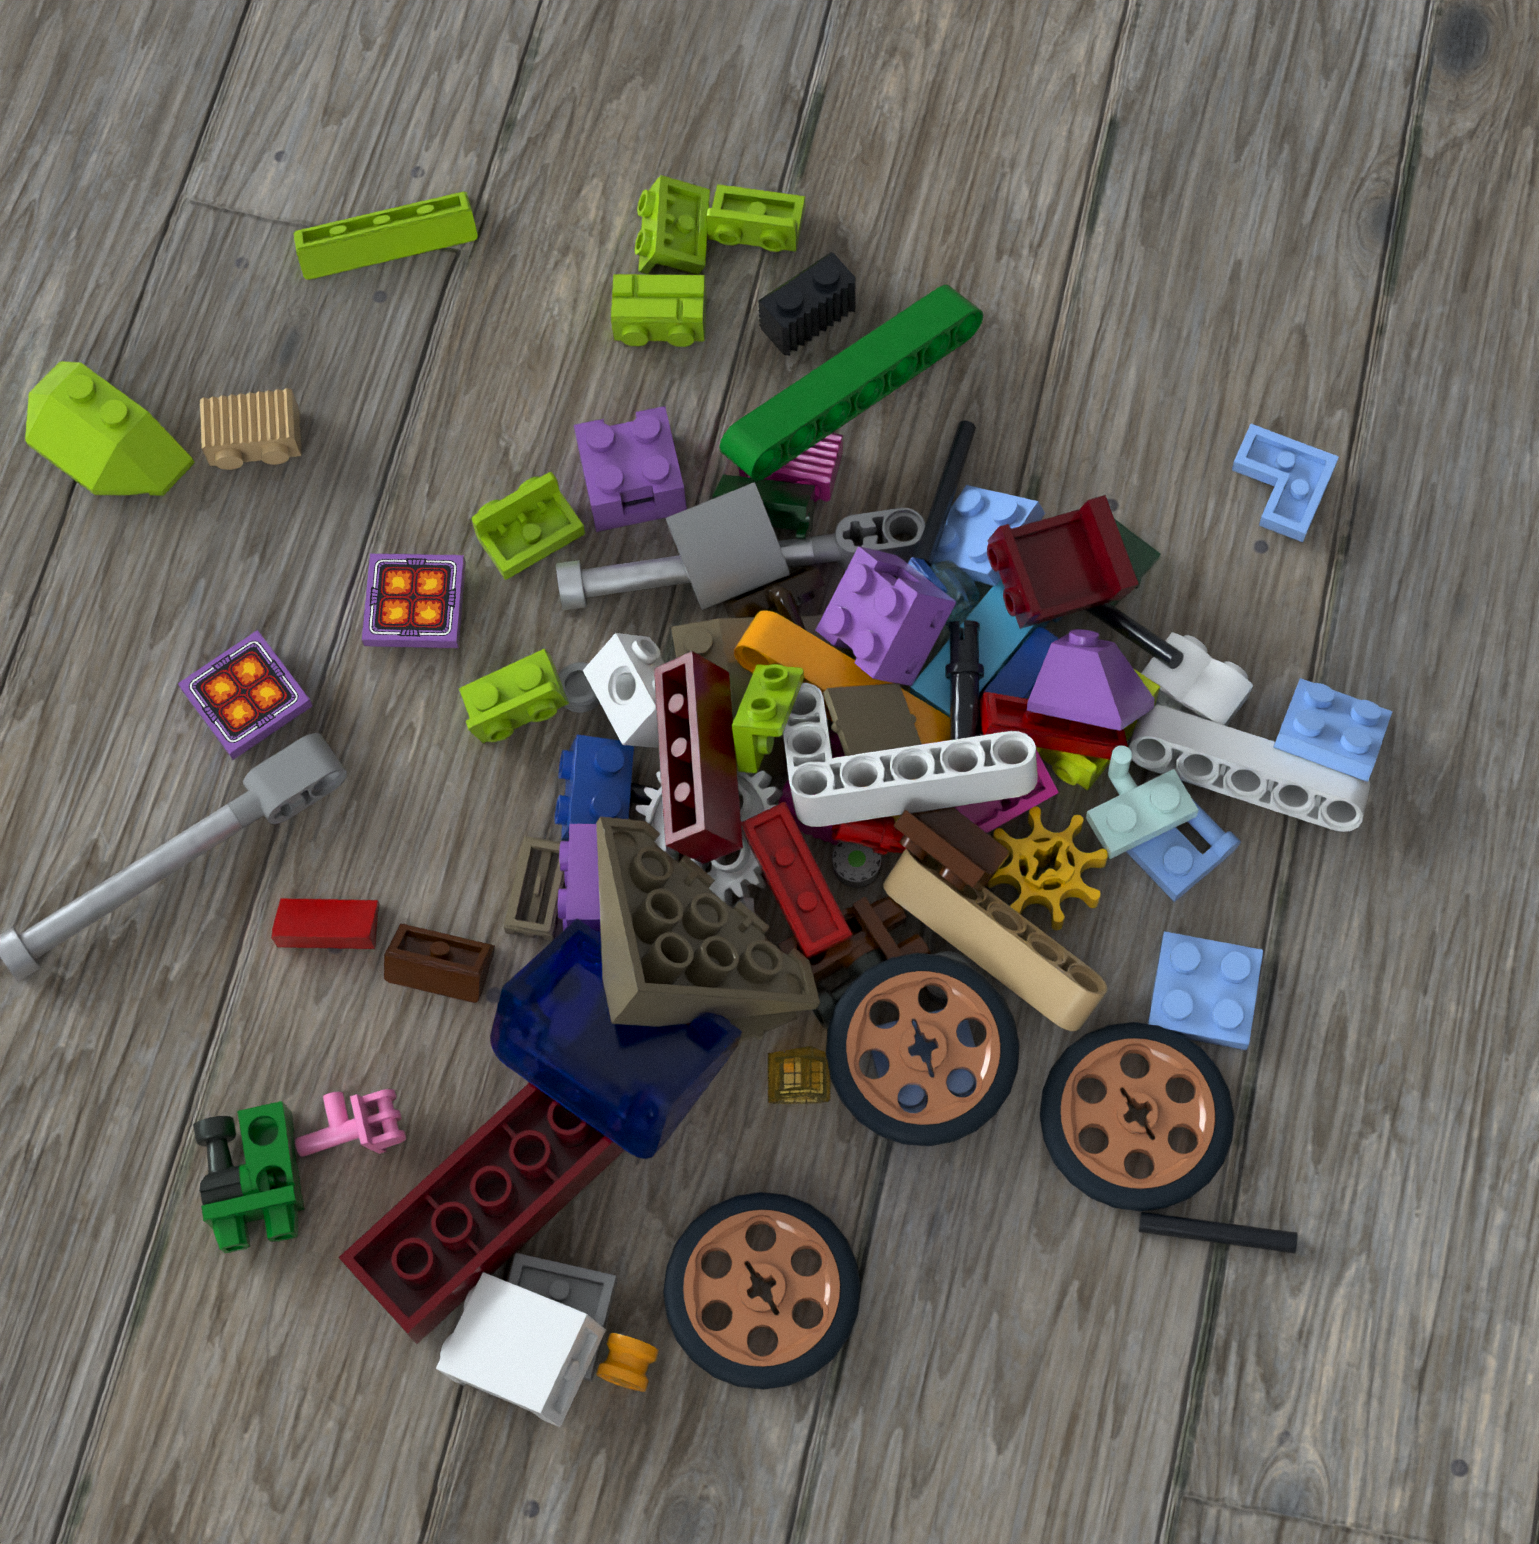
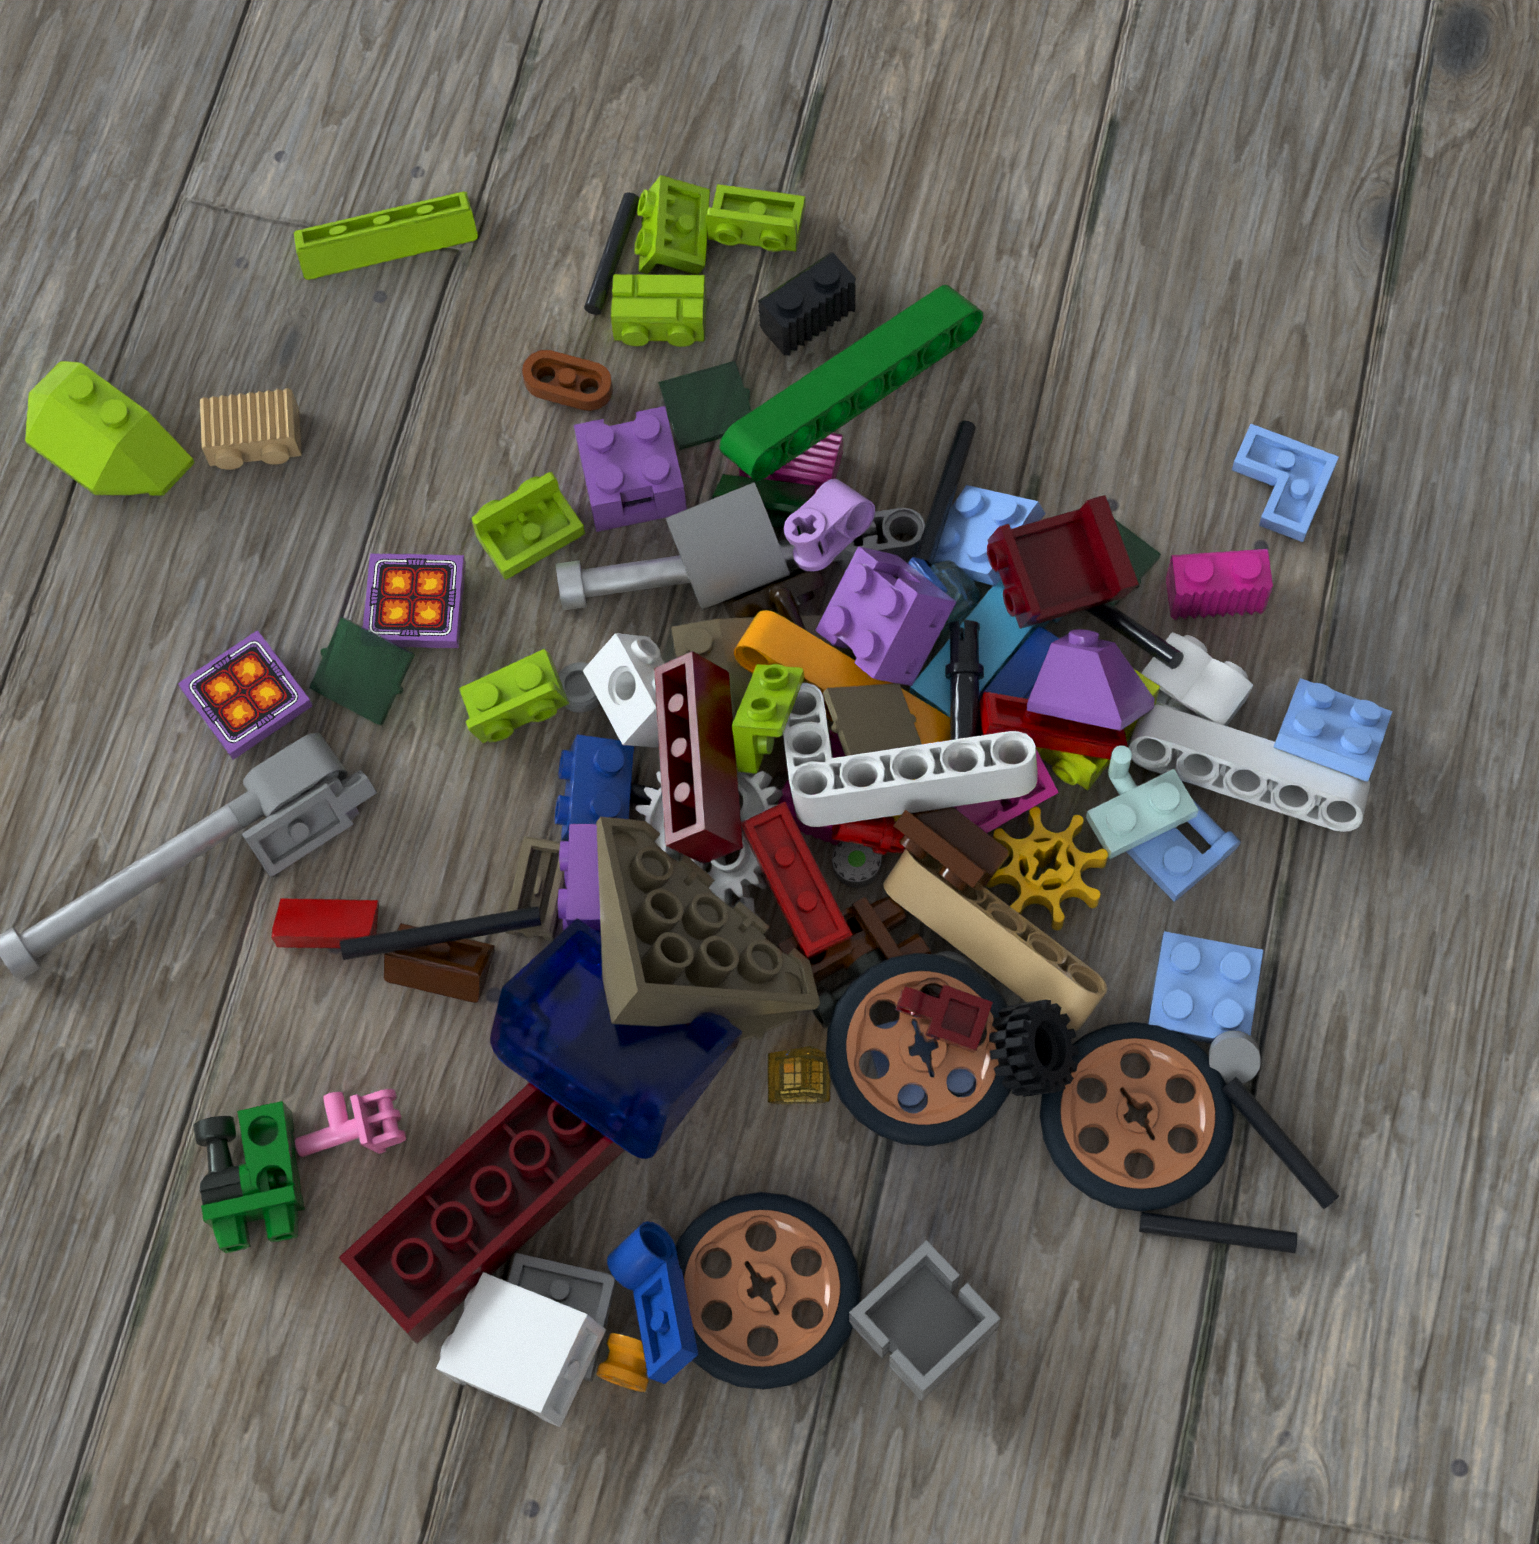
none -> light grey hinge [242,770,377,877]
none -> clear green piece [309,617,415,725]
none -> black bar [340,906,541,960]
none -> dark orange plate [522,350,613,411]
none -> black bar [584,192,640,315]
none -> blue plate [607,1221,698,1384]
none -> clear green piece [658,361,752,450]
none -> lavender piece [783,479,875,571]
none -> light grey piece [849,1240,1001,1401]
none -> dark red plate [895,984,993,1053]
none -> black tyre [989,999,1079,1097]
none -> dark pink brick [1166,549,1273,620]
none -> light grey tile [1209,1031,1261,1084]
none -> black bar [1221,1077,1339,1209]

